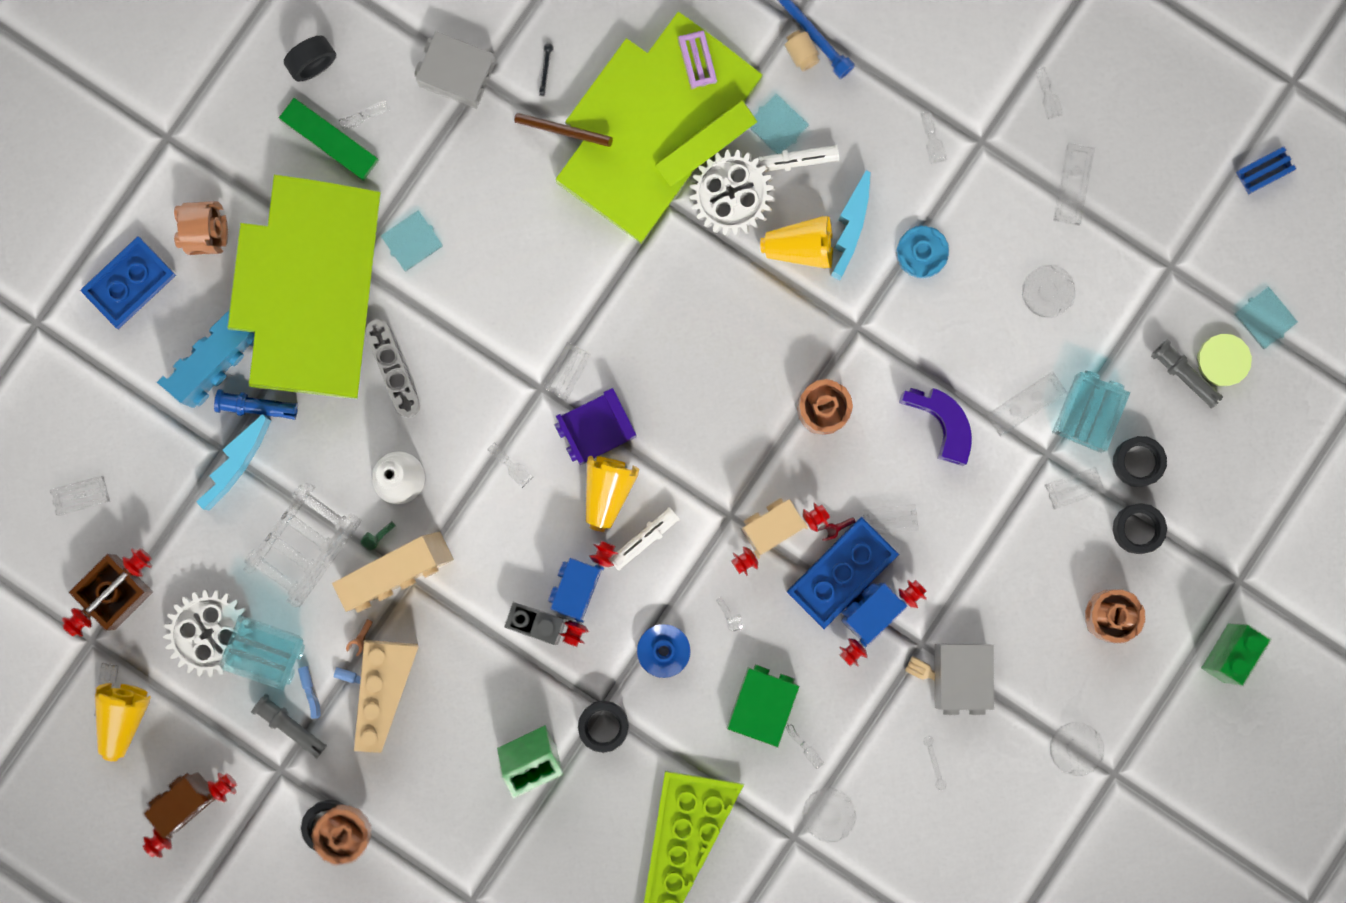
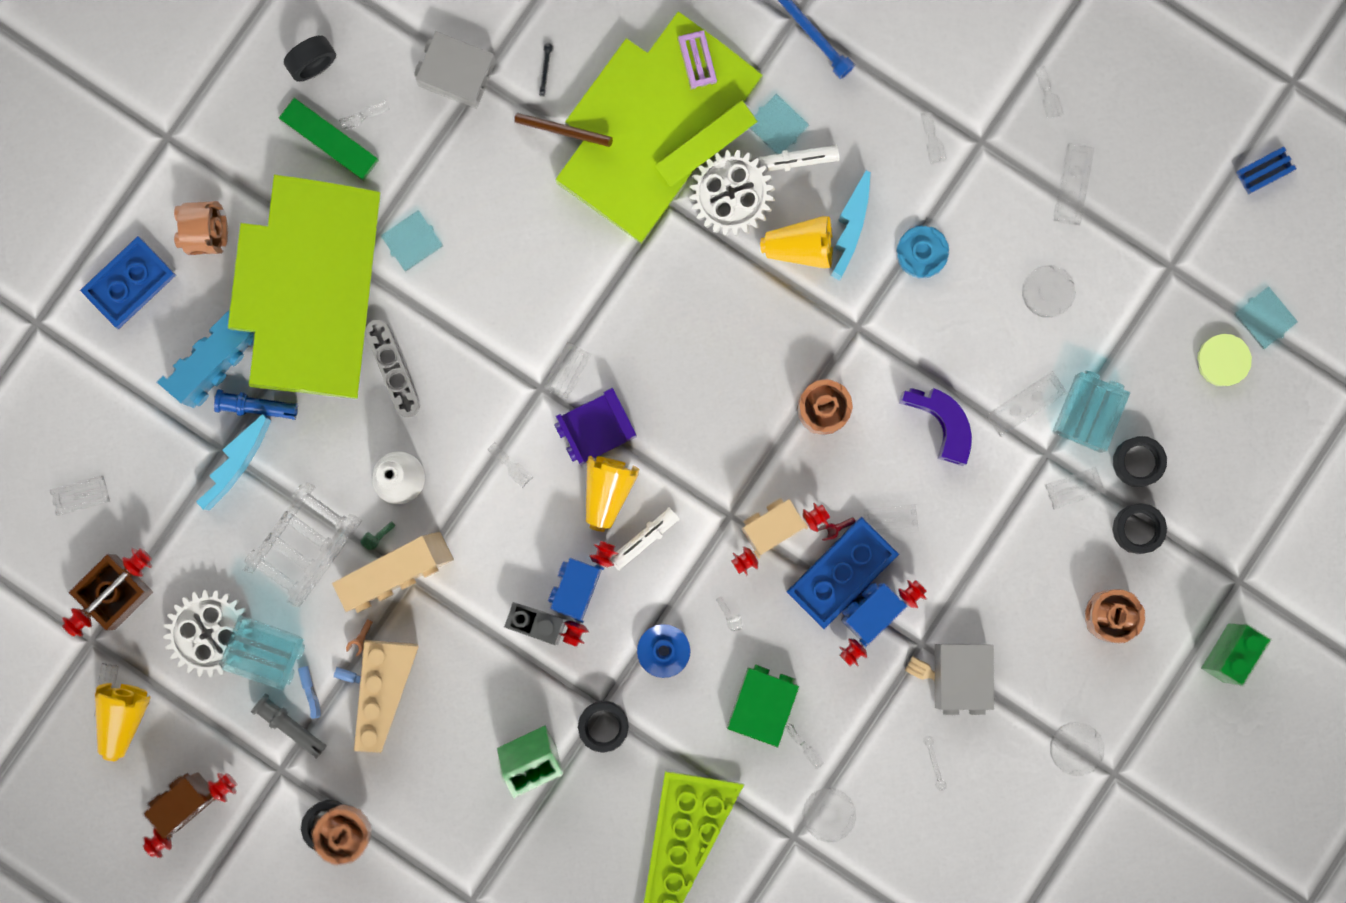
tan brick [785,30,820,71] -> none
dark grey pin [1151,340,1223,408] -> none

